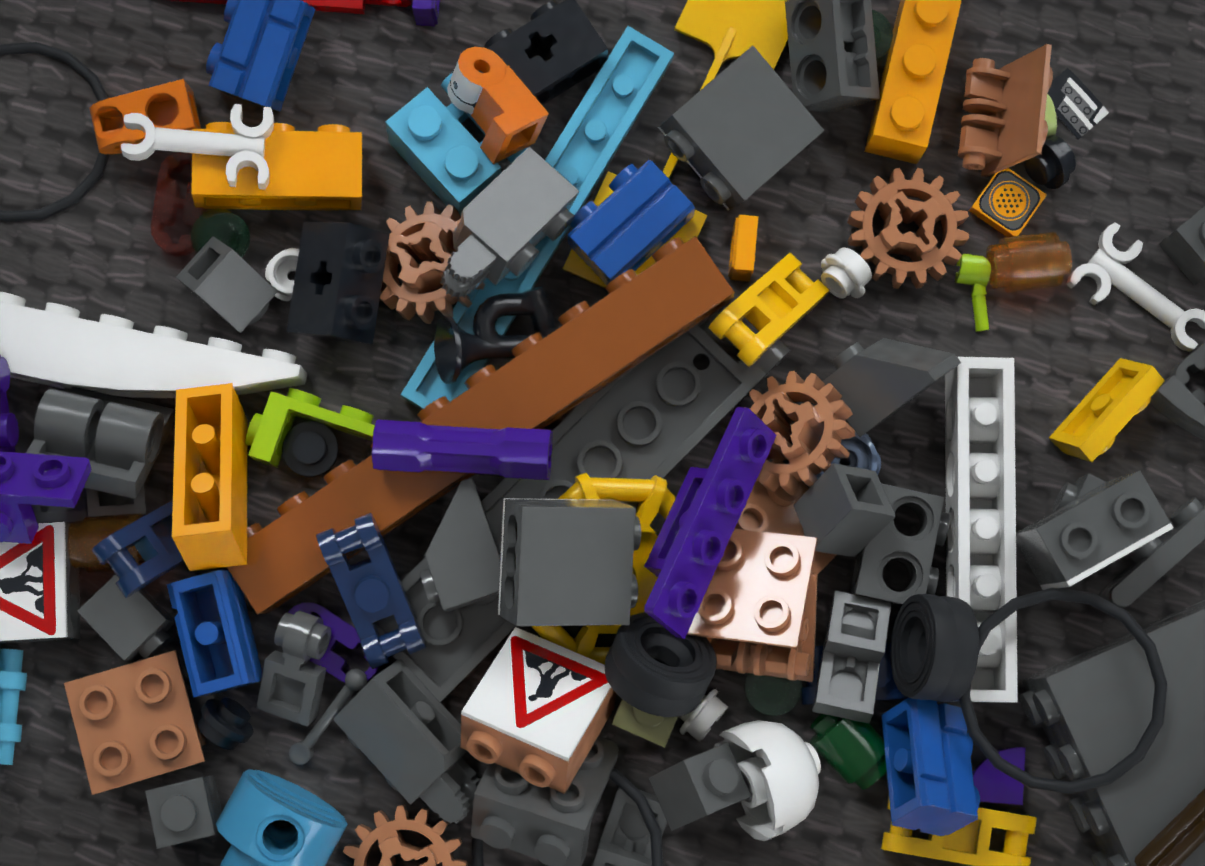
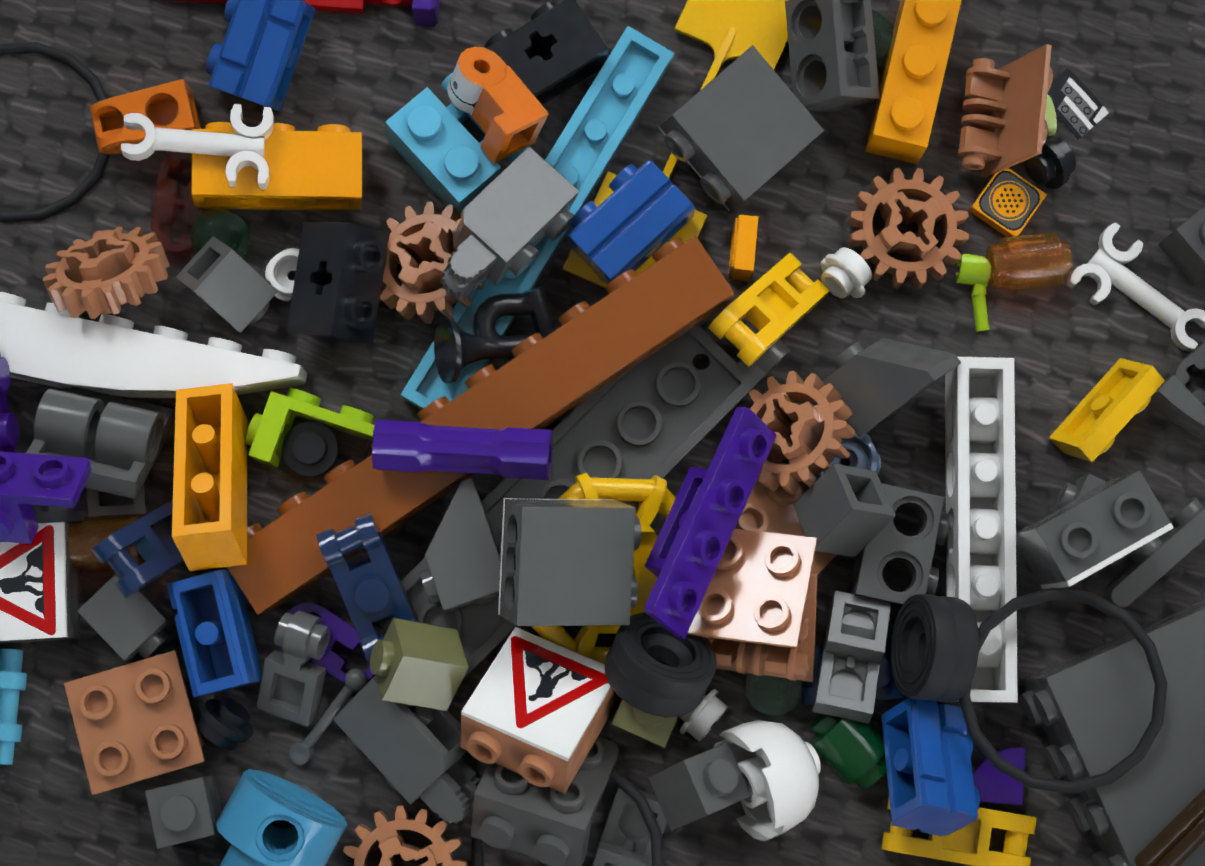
none -> nougat gear [43,226,170,319]
none -> olive brick [370,618,469,711]

